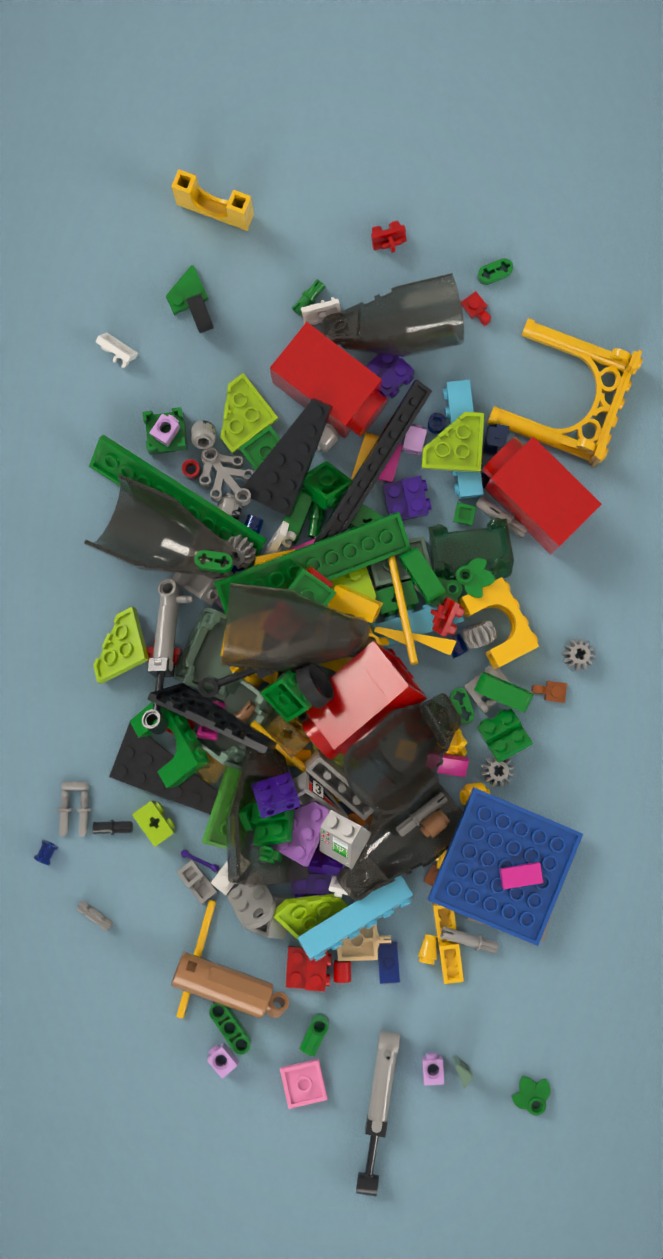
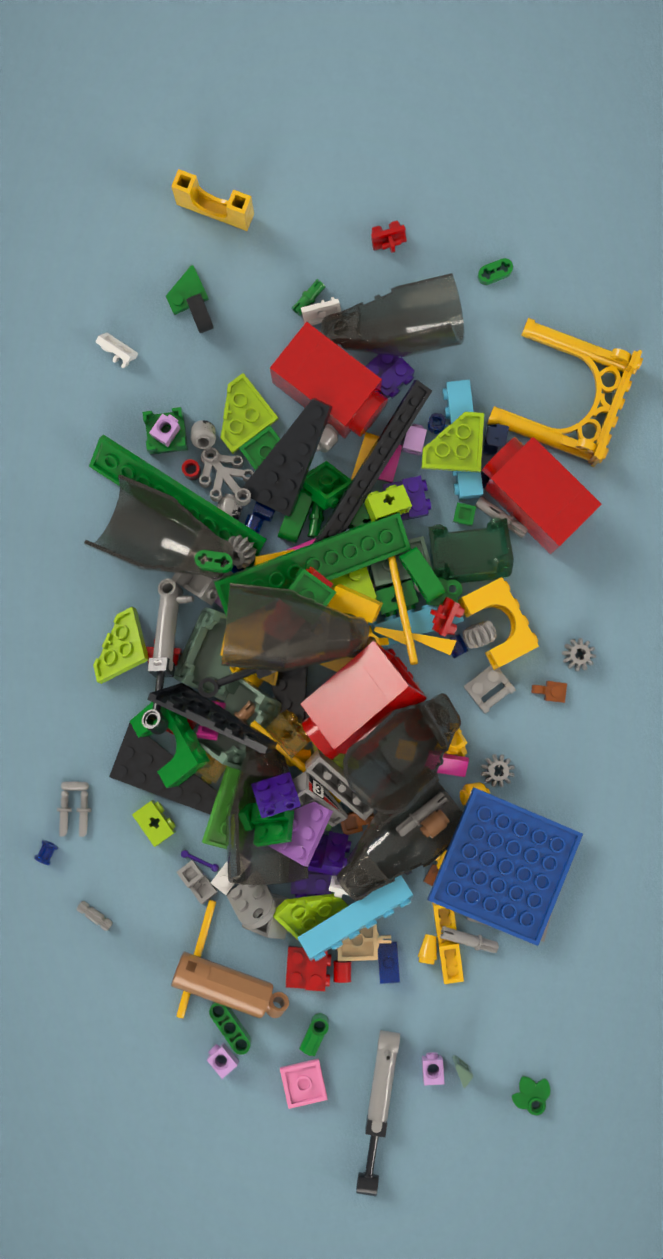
black axle [93,820,133,835] -> none
green plate [258,845,283,864] -> none
green plate [260,669,312,723] -> none
white plate [264,521,296,555] -> none
black tyre [296,663,334,709] -> none
light grey slope [320,809,372,869] -> none
green beam [450,688,474,724] -> none
green plate [456,558,495,598] -> none
red plate [460,291,491,327] -> none
green beam [474,671,534,713] -> none
green plate [477,708,533,763] -> none
dark pink tile [499,862,543,889] -> none
none -> clear blue beam [252,501,275,522]
none -> lime brick [364,485,412,521]

